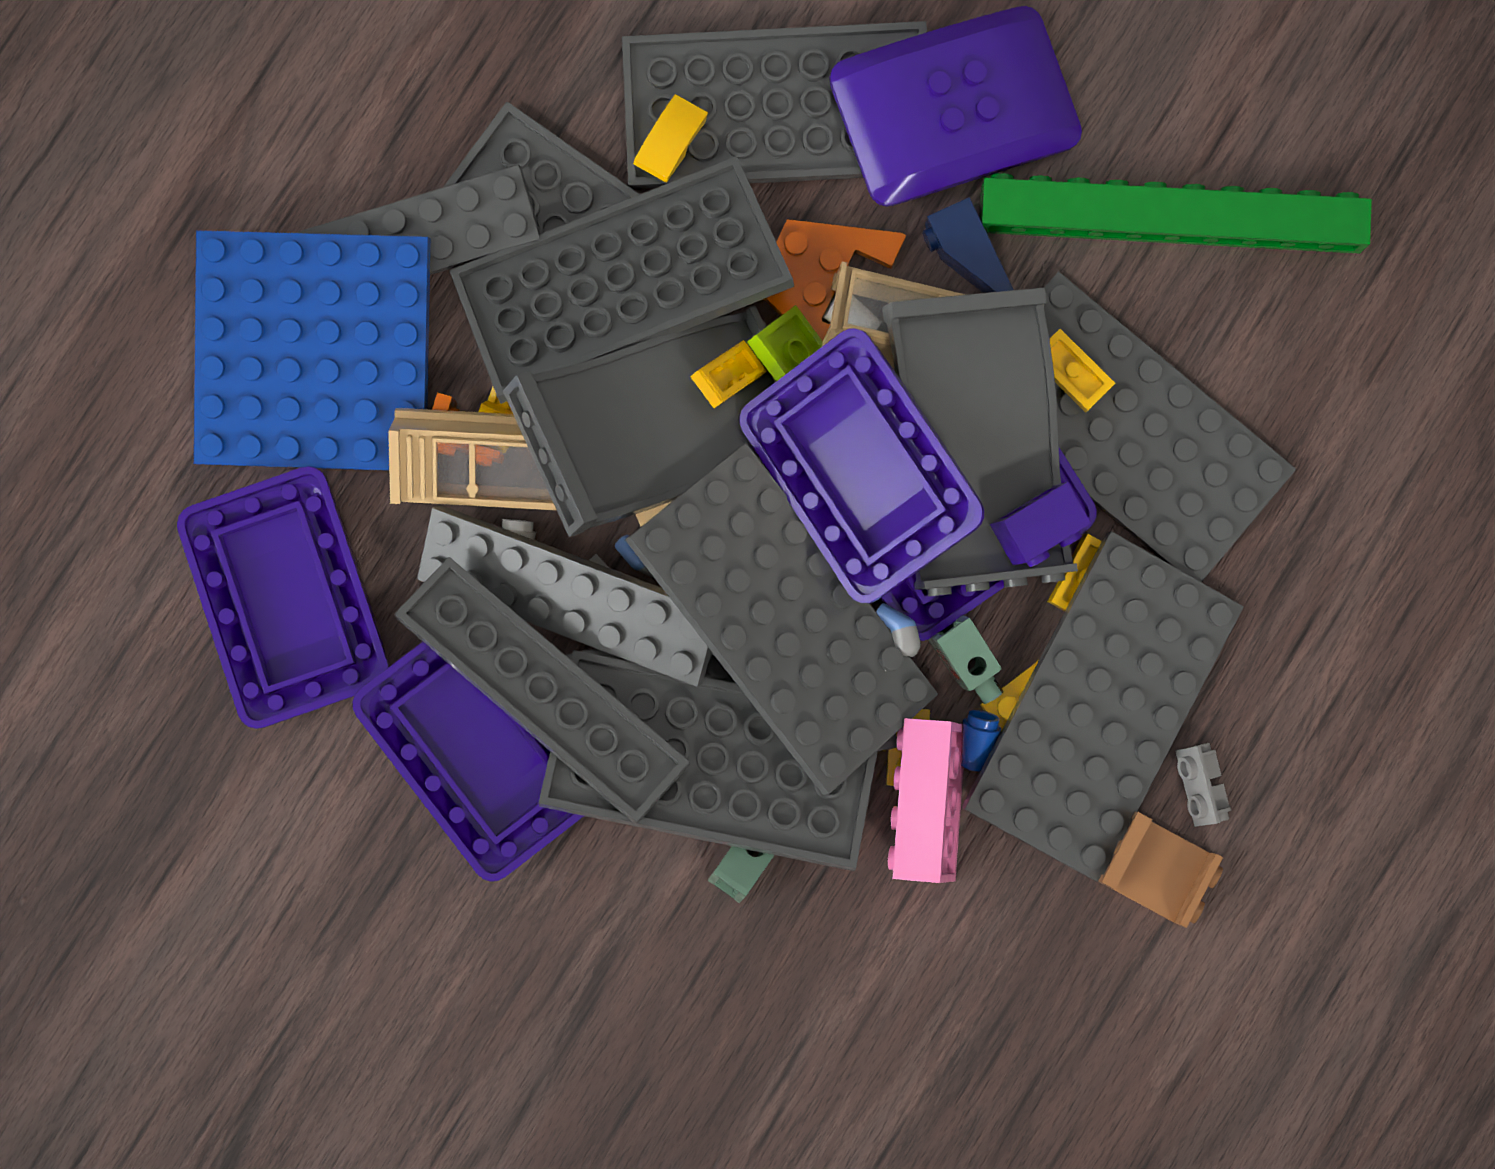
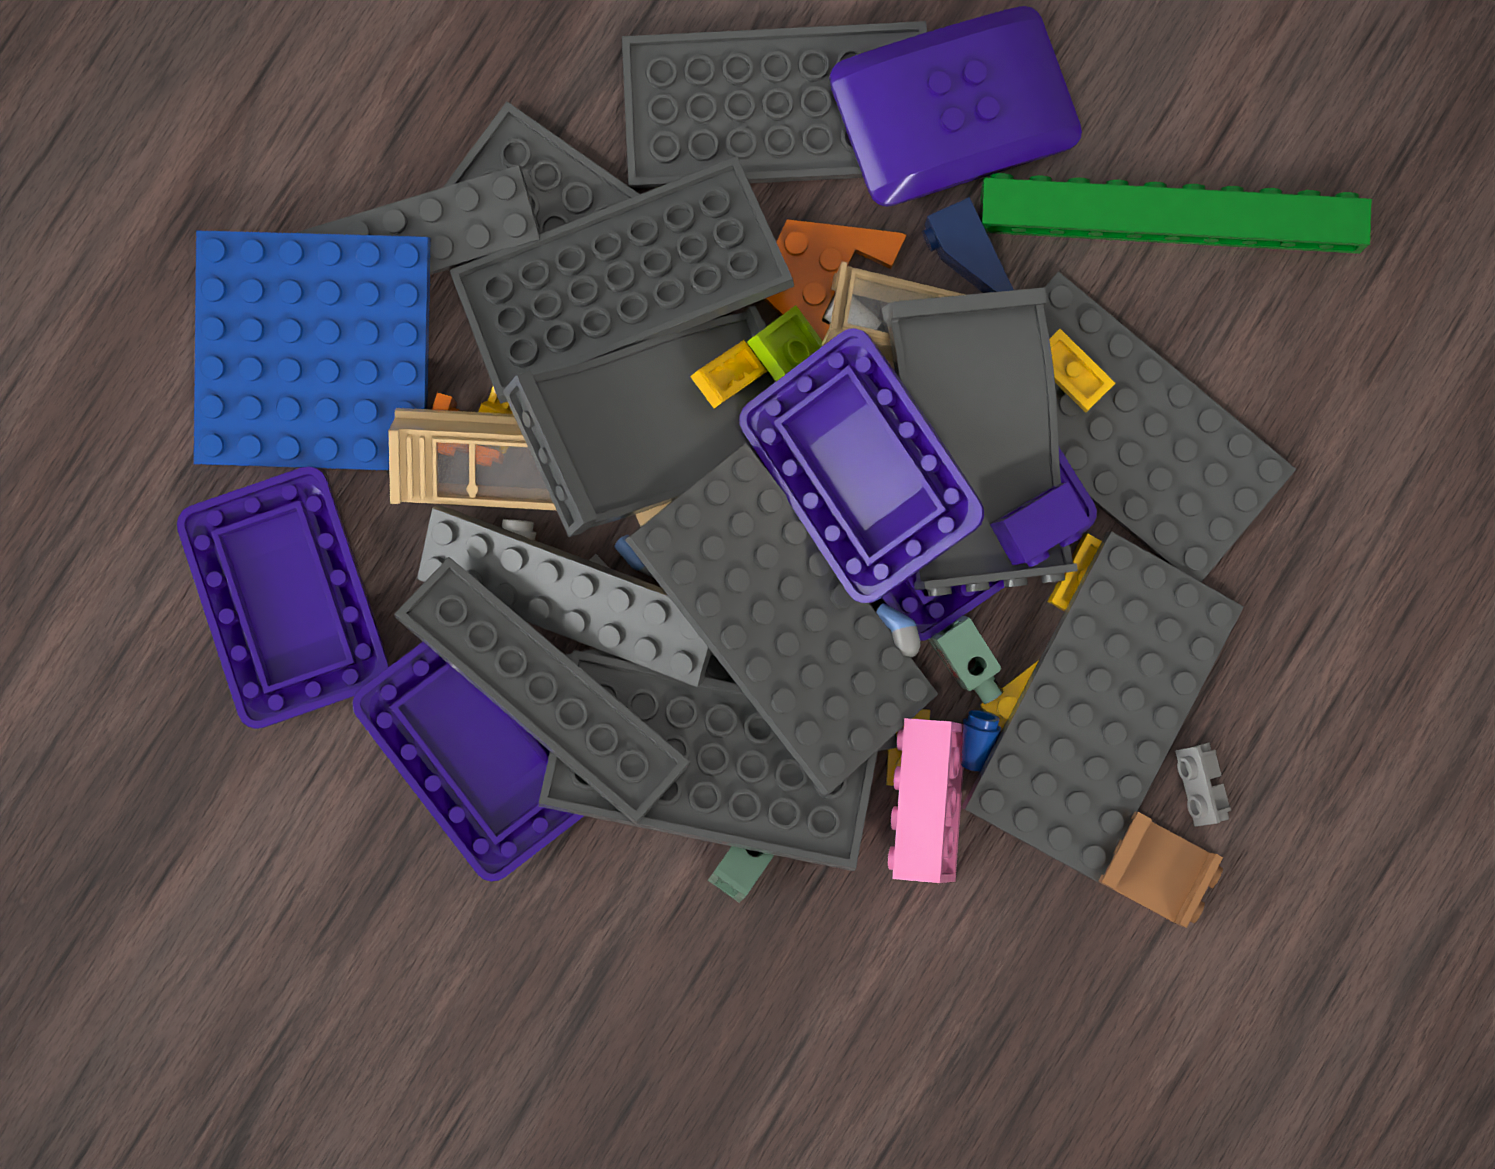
yellow slope [633,94,708,183] -> none

